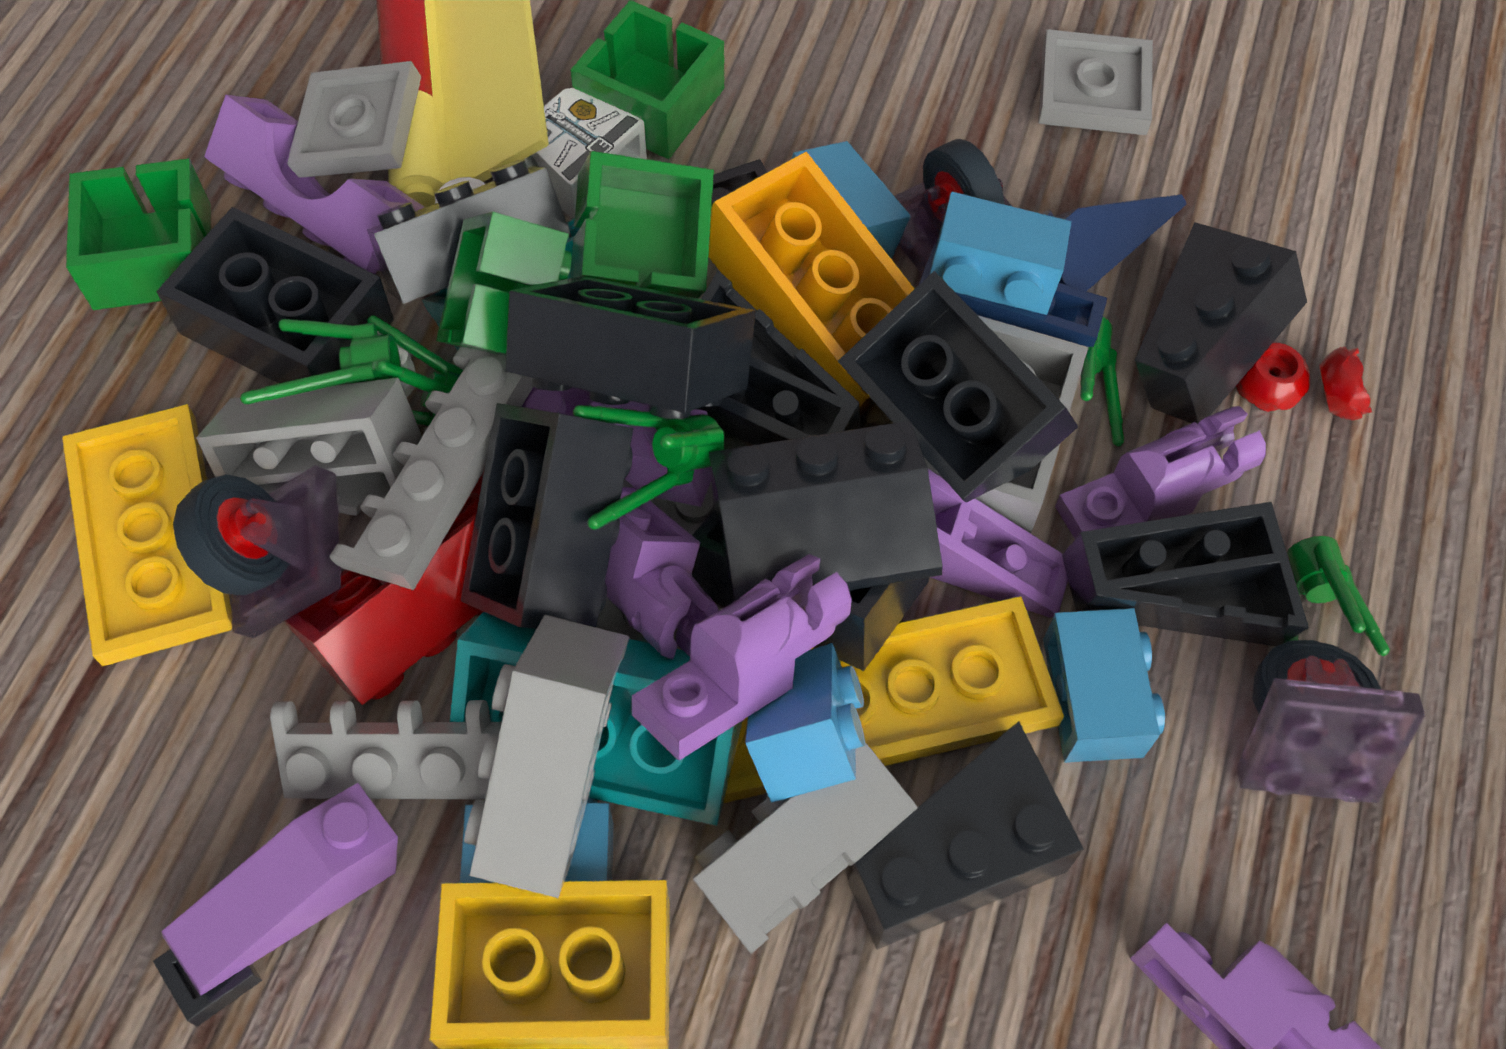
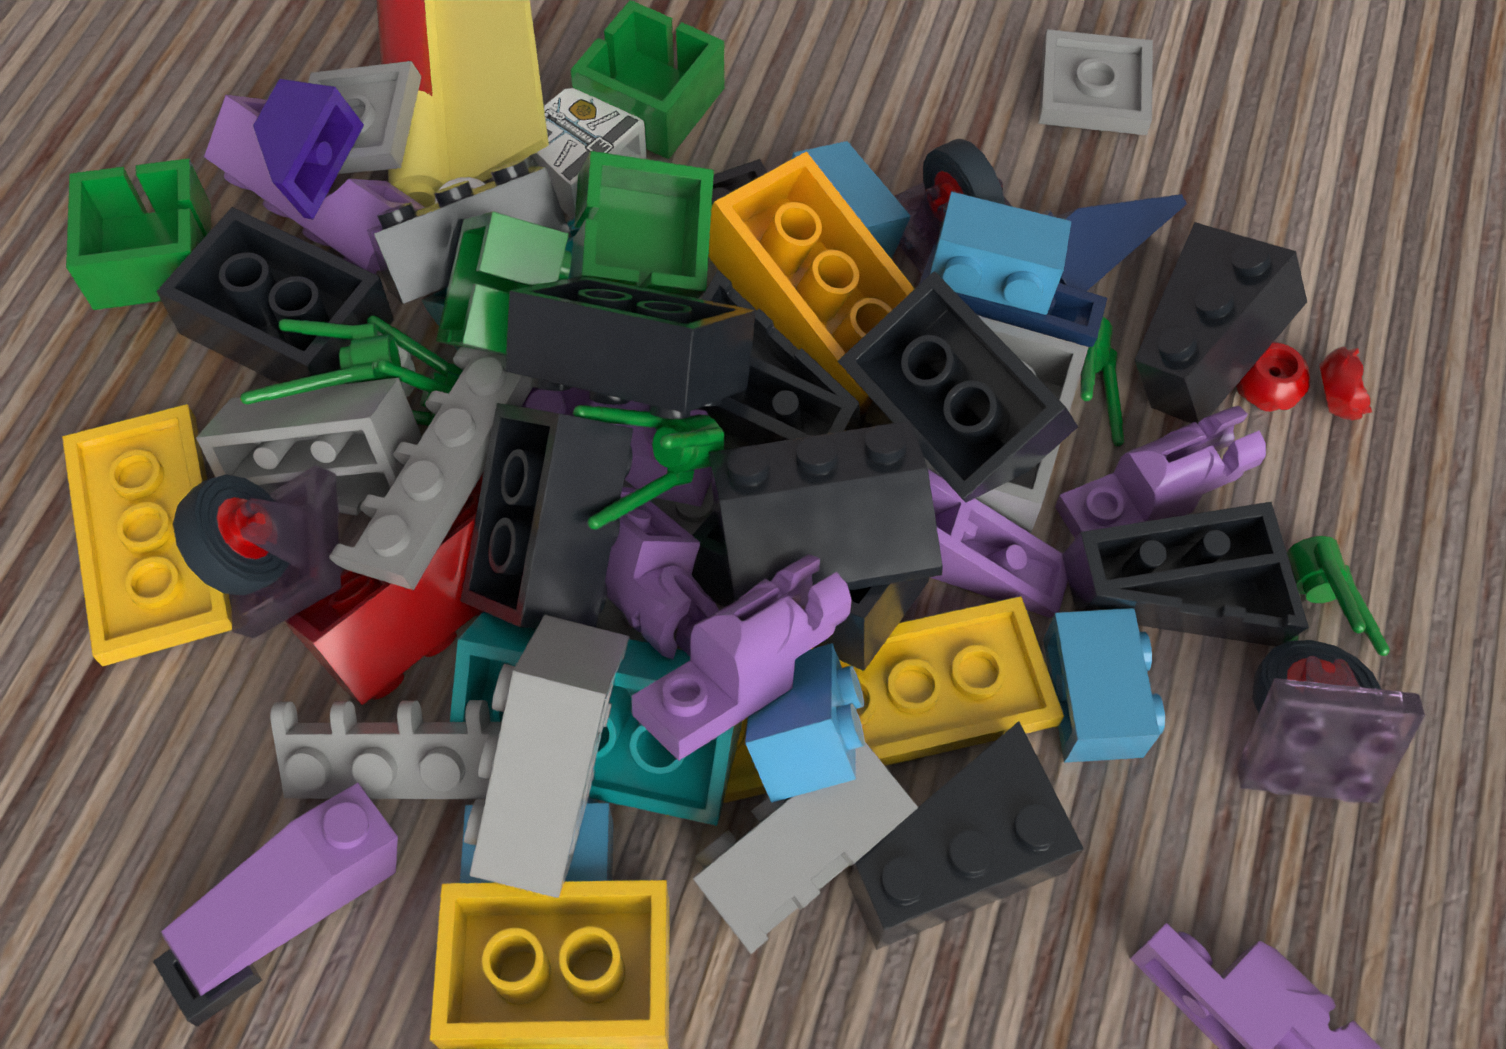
none -> dark purple slope [253,79,364,220]

